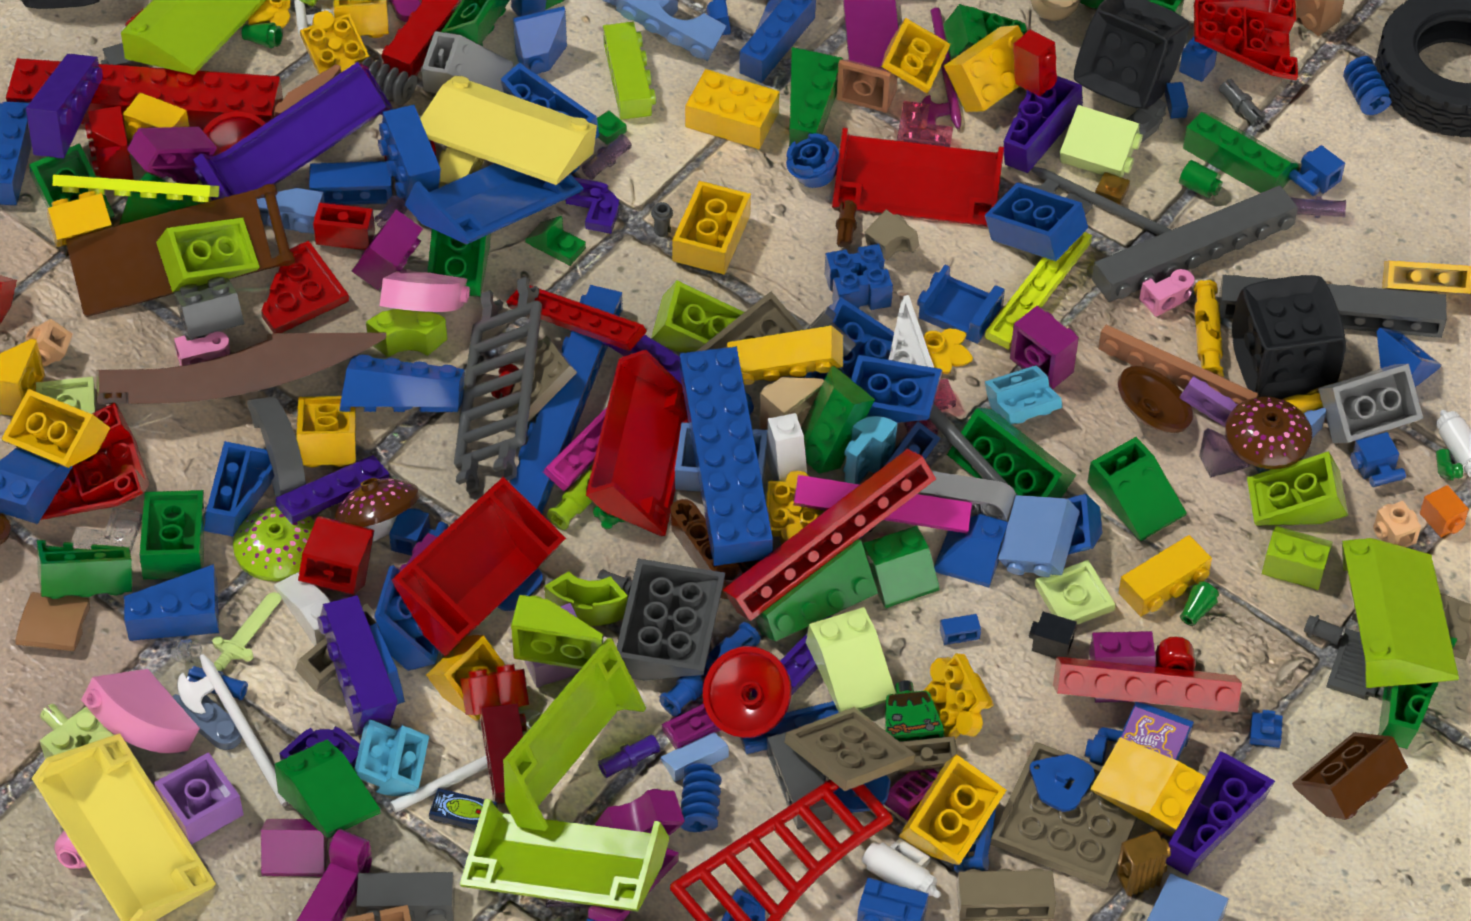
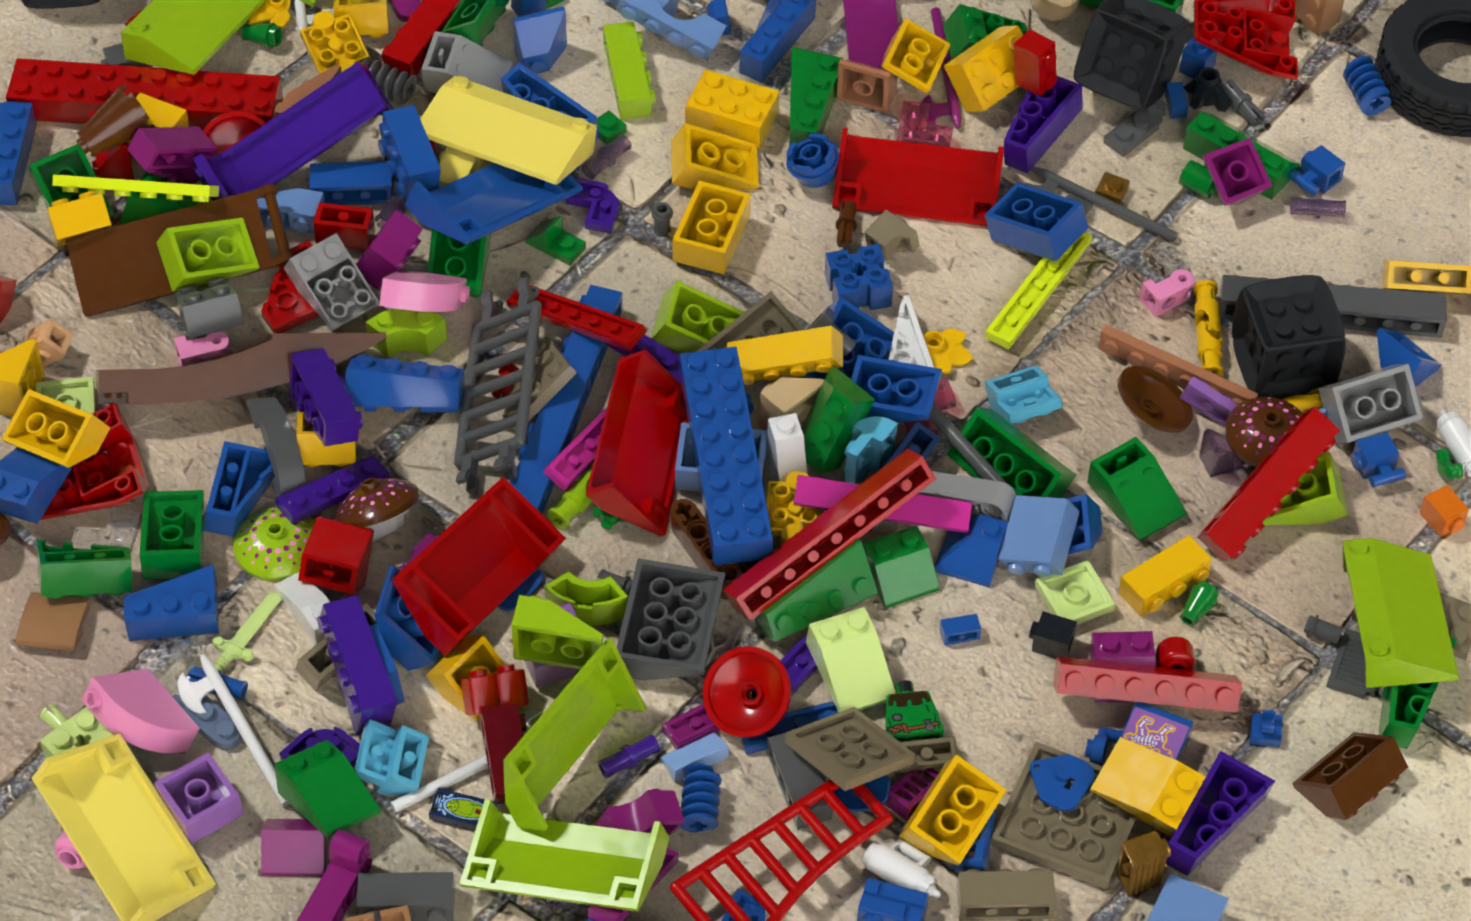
dark purple wedge [26,53,103,159] -> none
blue brick [389,508,449,556] -> none
blue piece [659,622,761,717] -> none
blue panel [917,264,1005,344] -> none
yellow piece [923,653,994,739] -> none
magenta brick [1010,306,1079,390] -> none
yellowish green brick [1060,105,1143,178] -> none
dark grey brick [1092,185,1298,302] -> none
lime slope [1261,526,1333,590] -> none
light nougat brick [1373,501,1421,547] -> none
none -> reddish brown cone [76,84,155,156]
none -> light grey slope [284,233,380,331]
none -> dark purple wedge [289,348,363,446]
none -> yellow slope [671,123,759,190]
none -> black rock [1184,67,1230,112]
none -> red brick [1197,407,1340,561]
none -> magenta slope [1202,137,1273,206]

